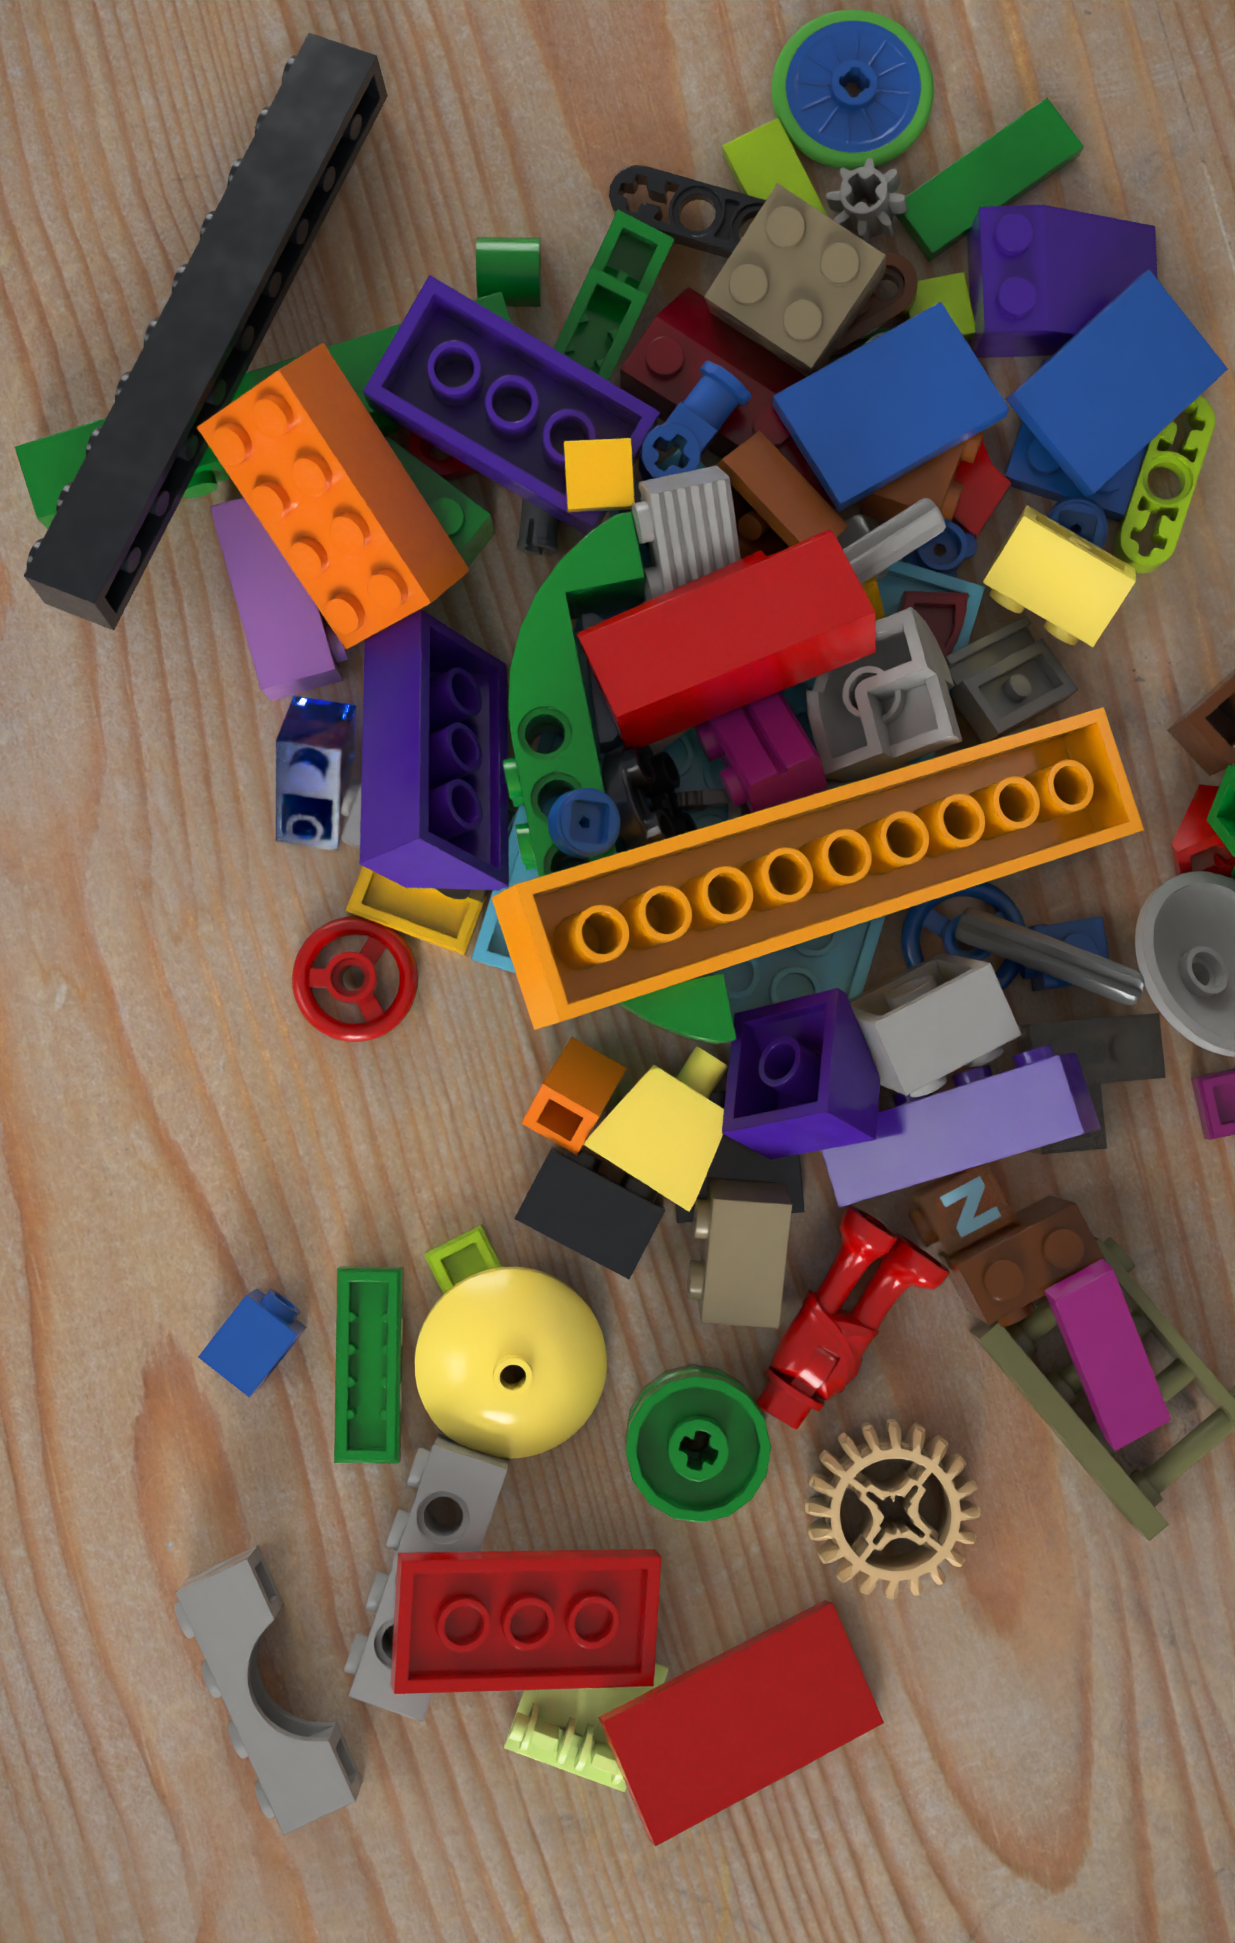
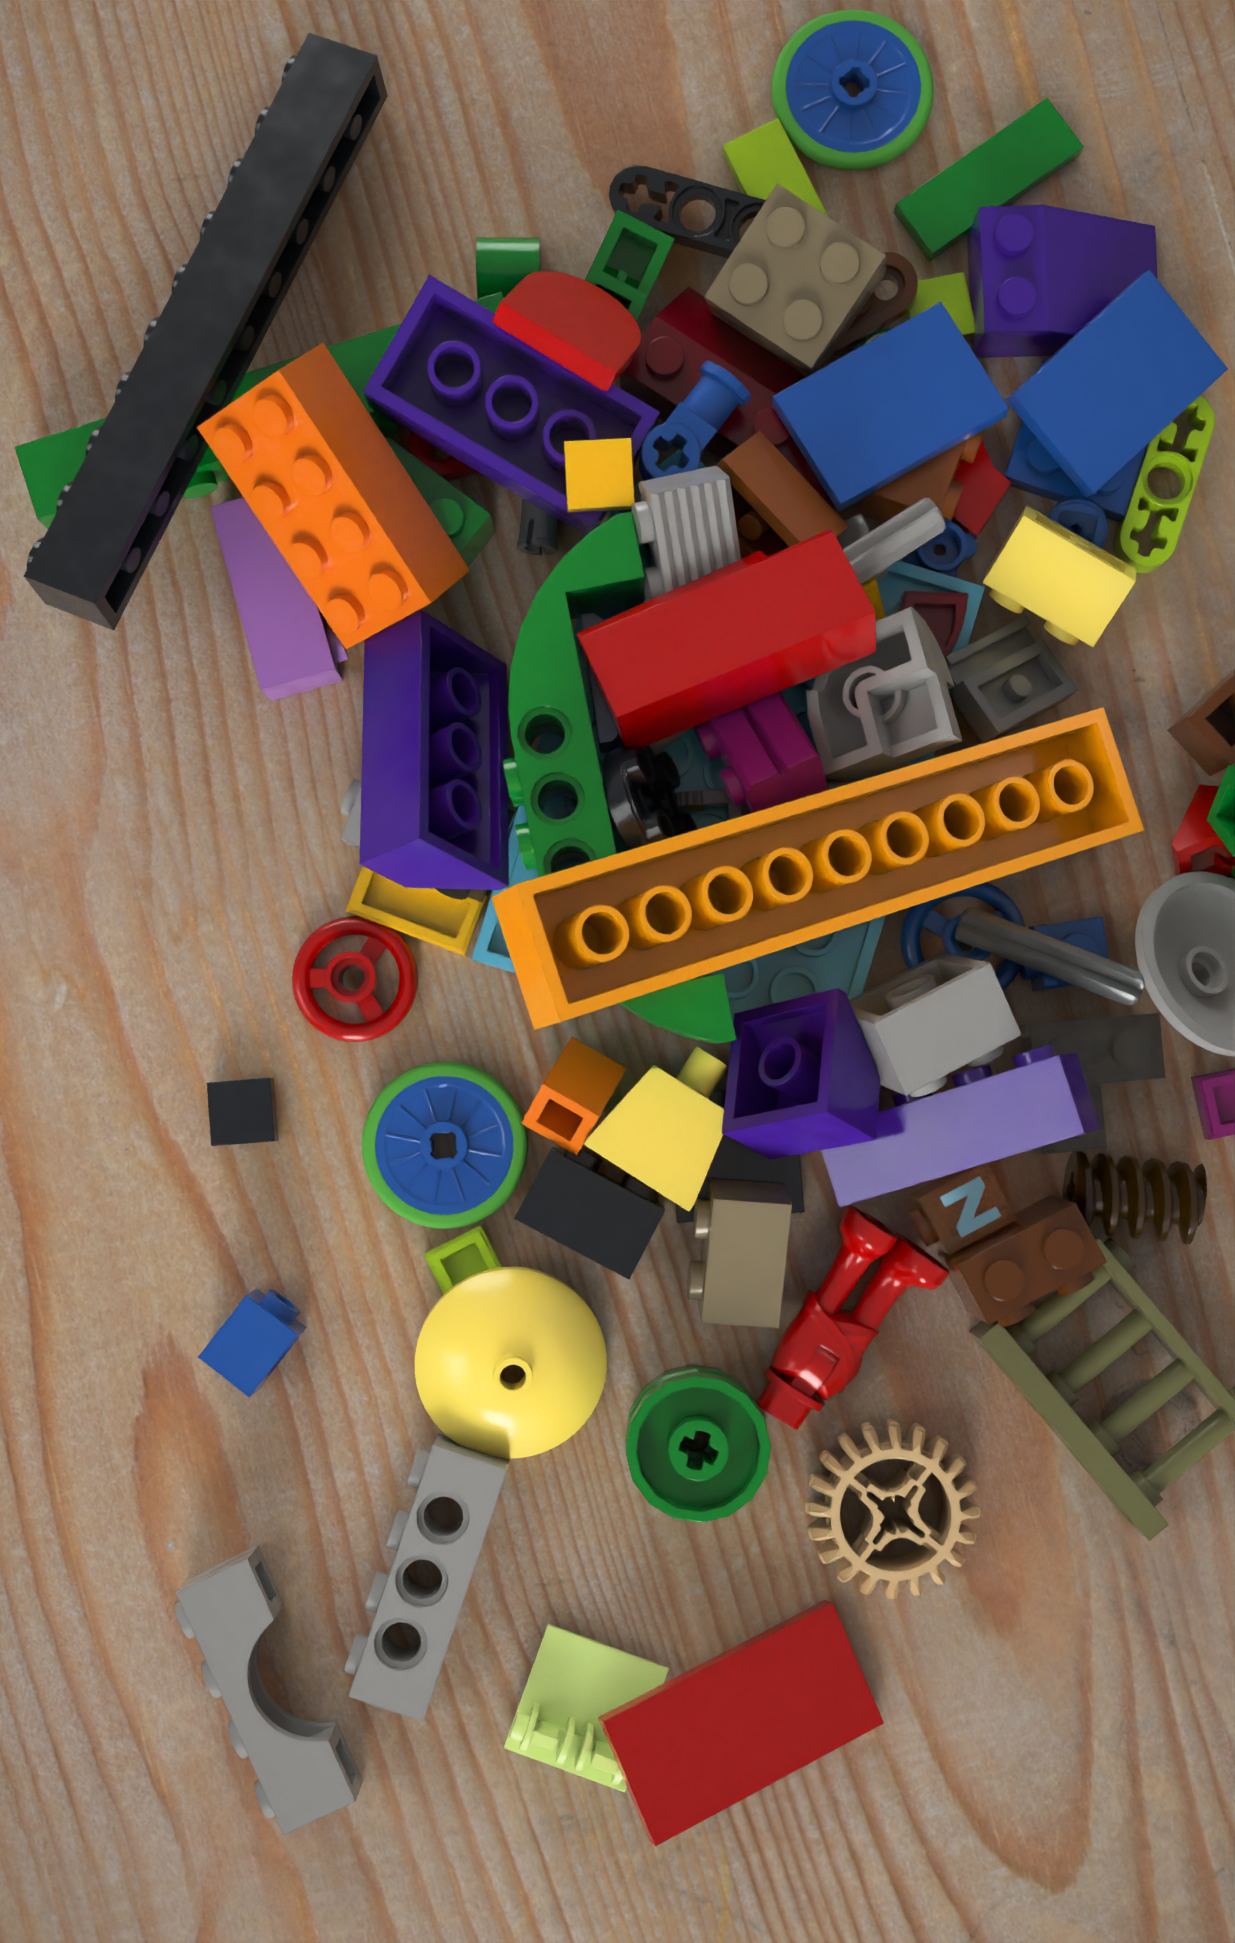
clear blue slope [276,695,356,851] -> none
green plate [334,1266,404,1464] -> none
red plate [390,1549,661,1694] -> none
blue tile [548,788,620,858] -> none
light grey gear [826,158,908,243] -> none
magenta tile [1044,1258,1171,1451] -> none
none -> black tile [207,1078,278,1146]
none -> blue wheel [362,1062,528,1229]
none -> red tile [492,271,641,391]
none -> dark brown piece [1062,1150,1207,1245]

